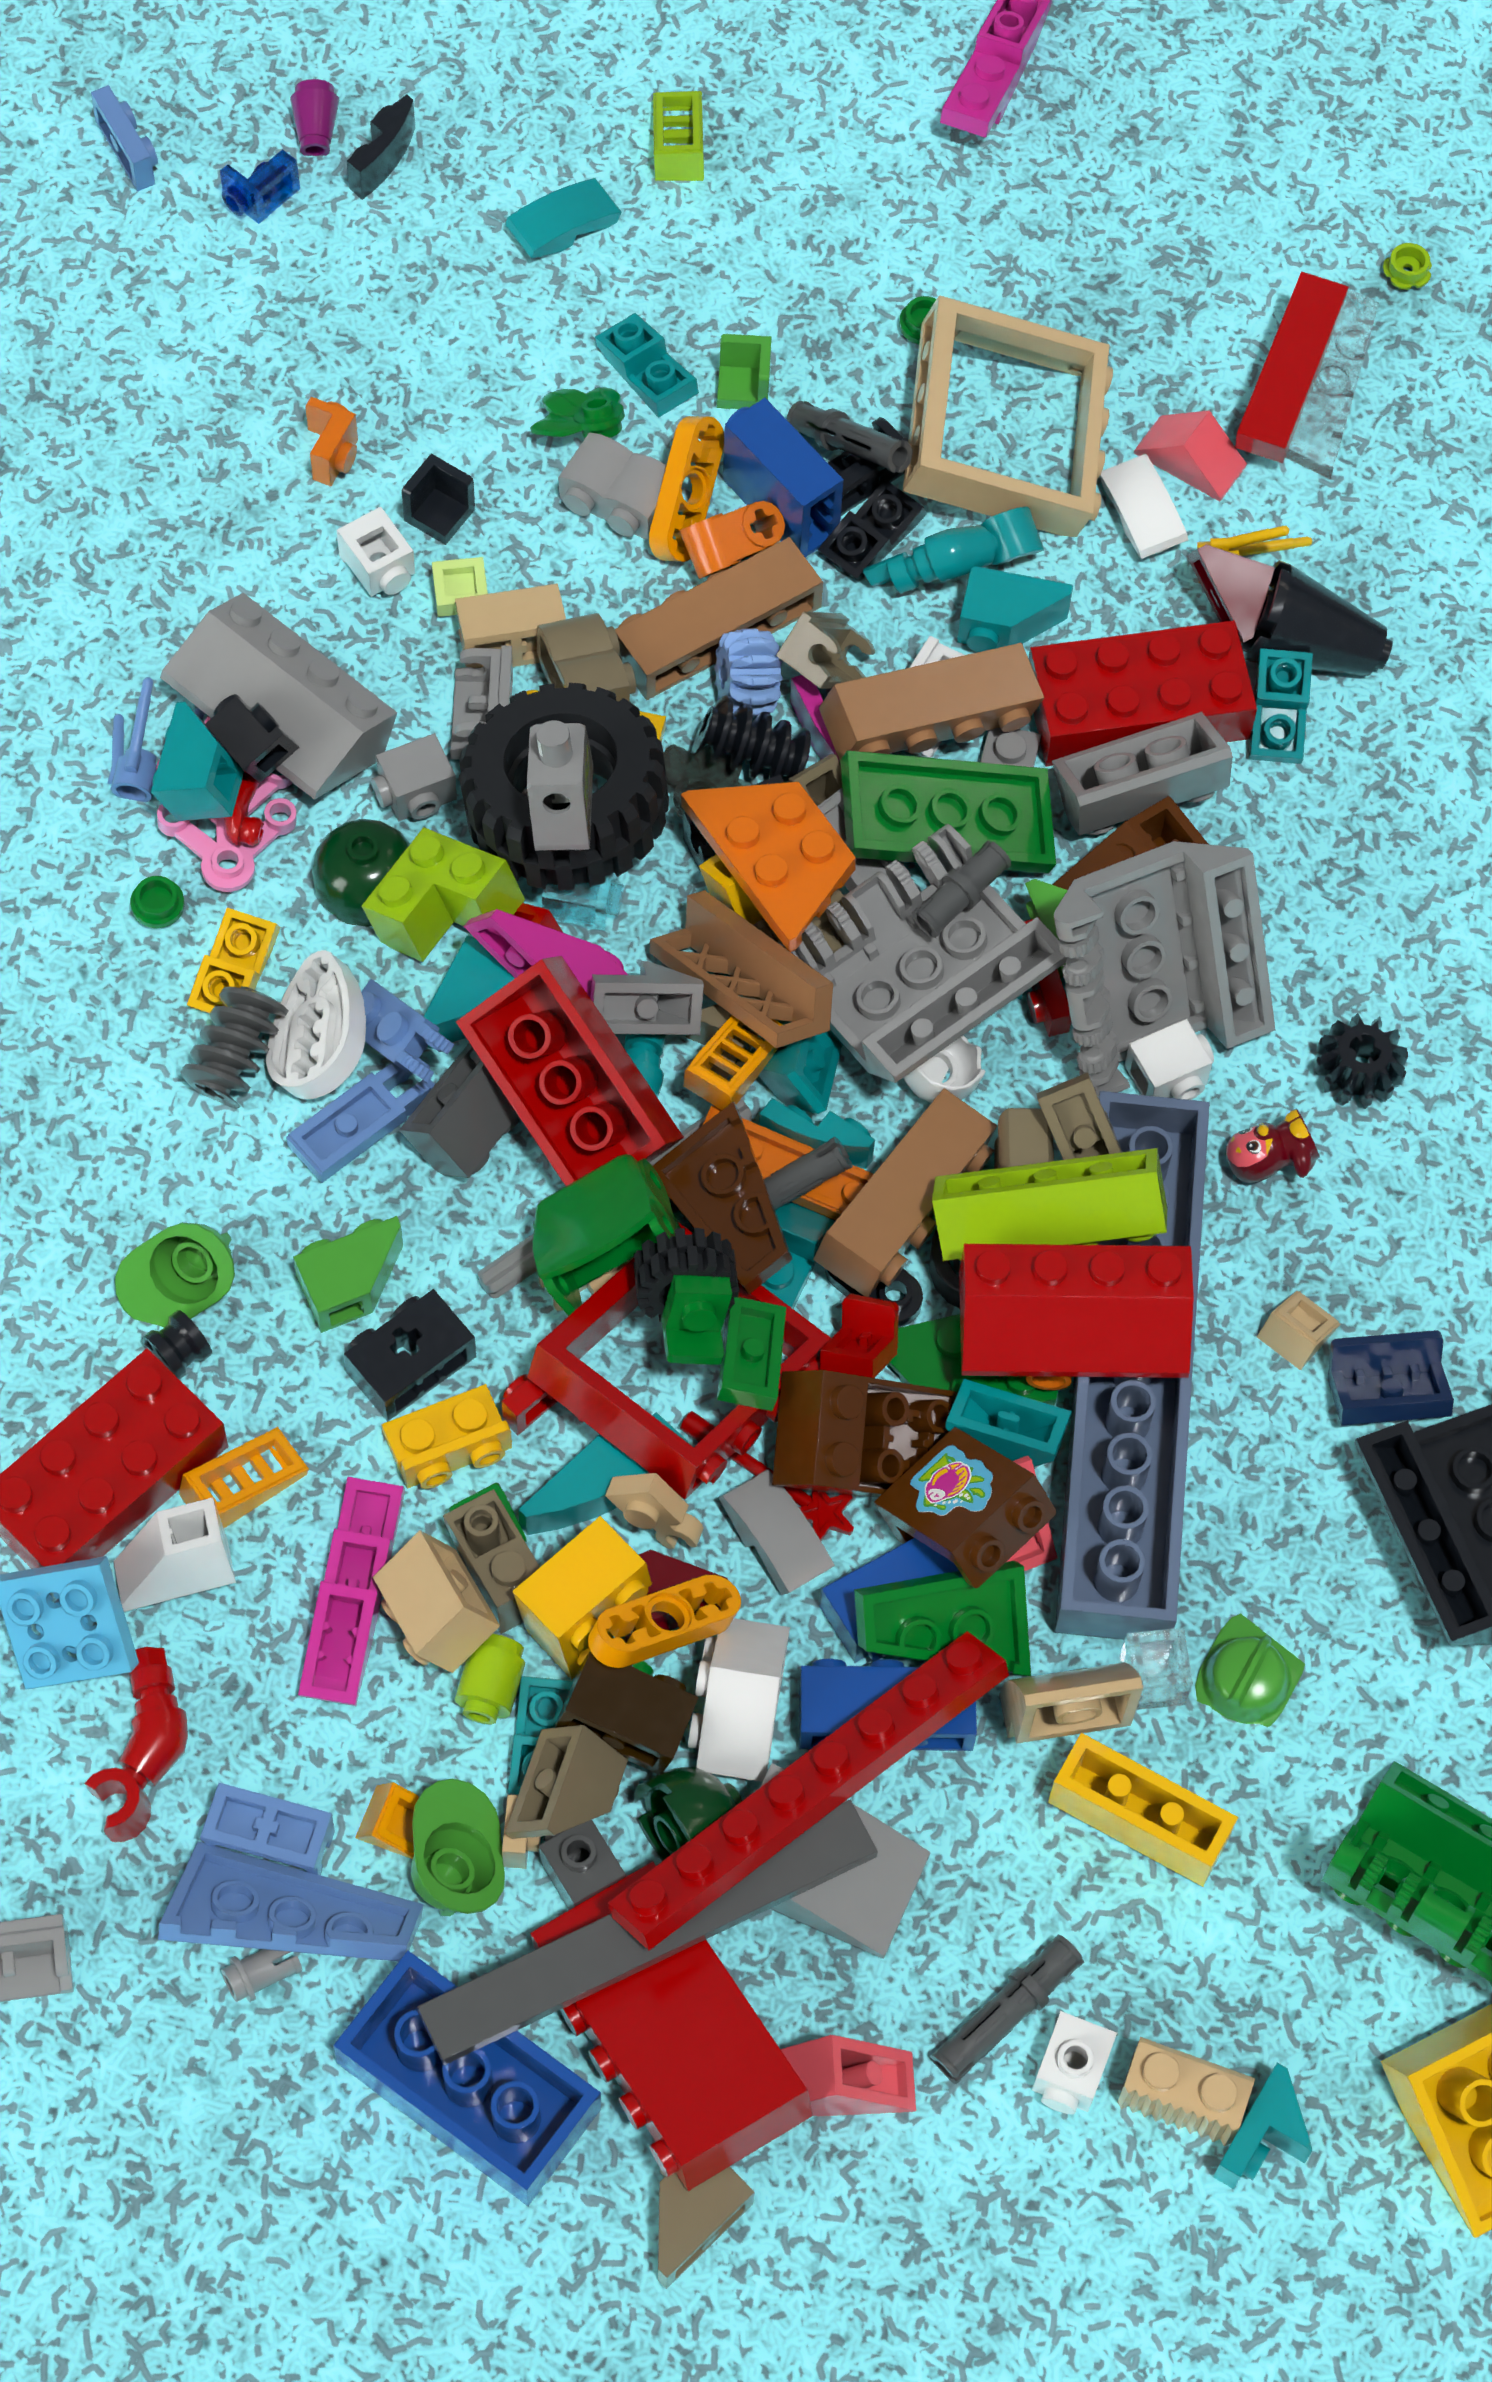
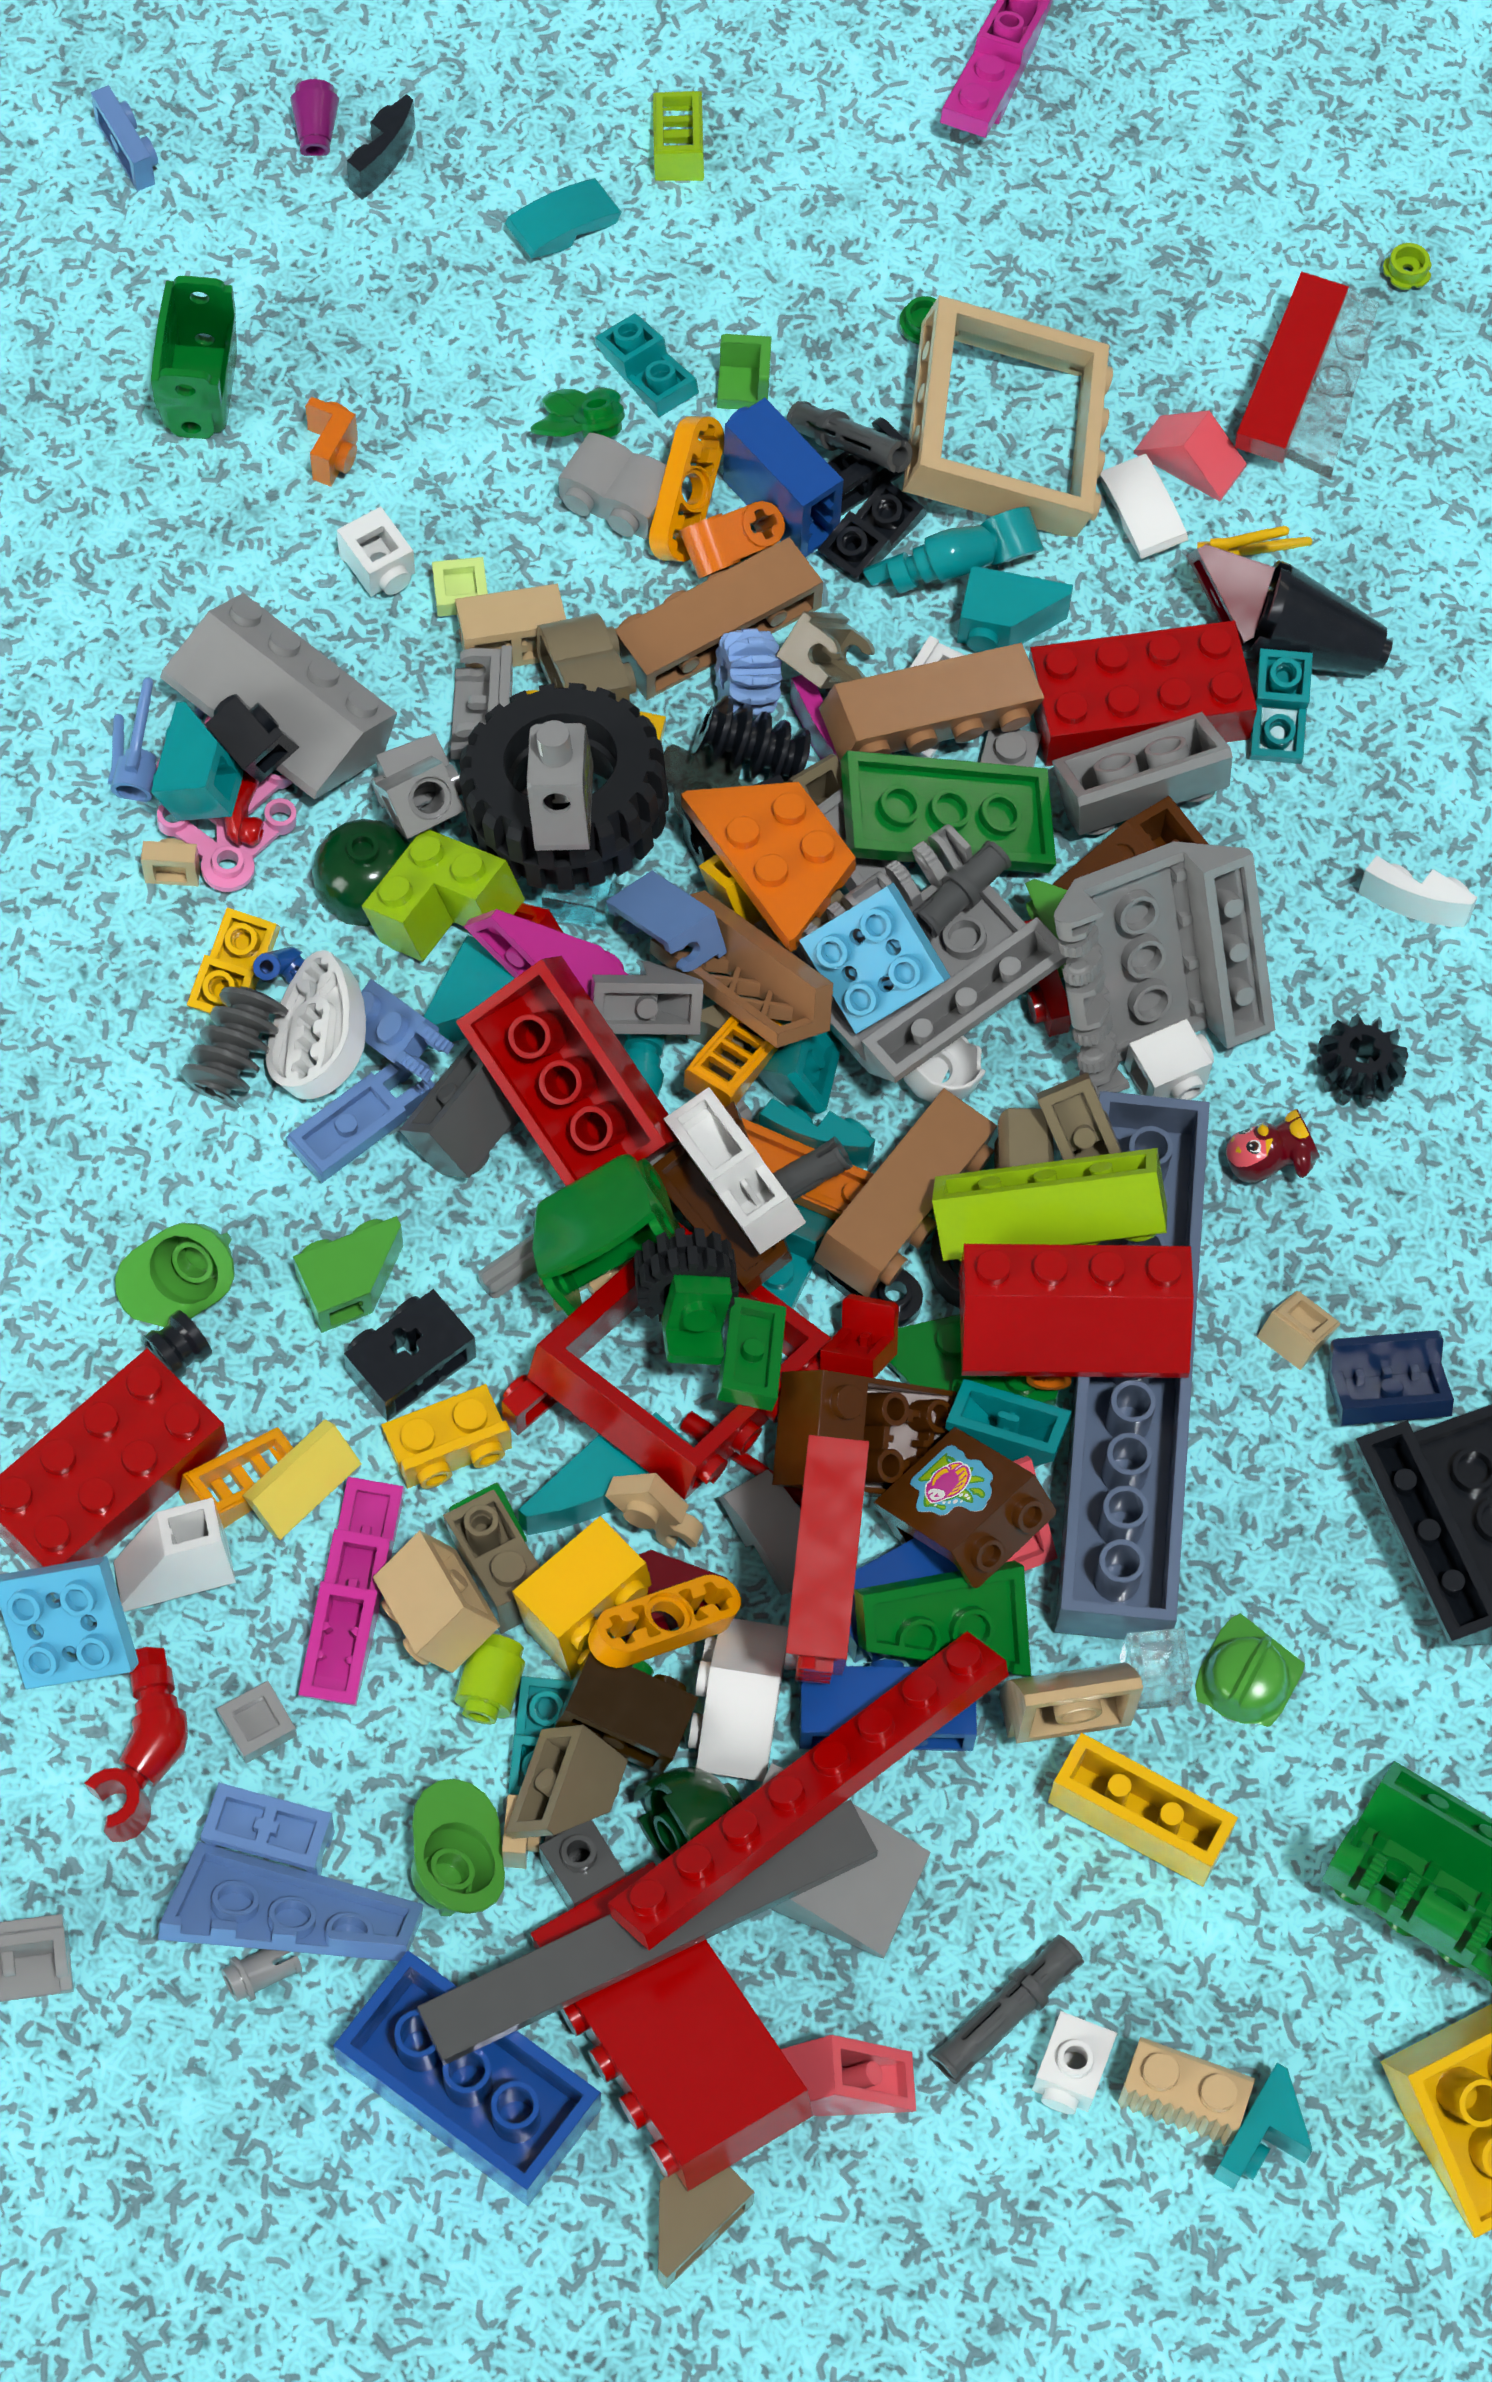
green plate [130,876,185,928] -> none
clear blue bracket [220,149,300,224] -> none
light orange slope [355,1782,420,1859] -> none
black panel [402,453,475,545] -> none
none -> tan plate [141,838,201,886]
none -> green piece [151,276,237,439]
none -> light grey plate [216,1681,297,1763]
none -> light yellow tile [242,1419,362,1540]
none -> blue arm [253,947,305,984]
none -> light grey brick [374,756,465,839]
none -> medium blue hinge [606,870,727,972]
none -> white slope [664,1087,806,1255]
none -> red window [784,1435,869,1684]
none -> medium azure plate [799,883,951,1034]
none -> white slope [1358,855,1478,928]

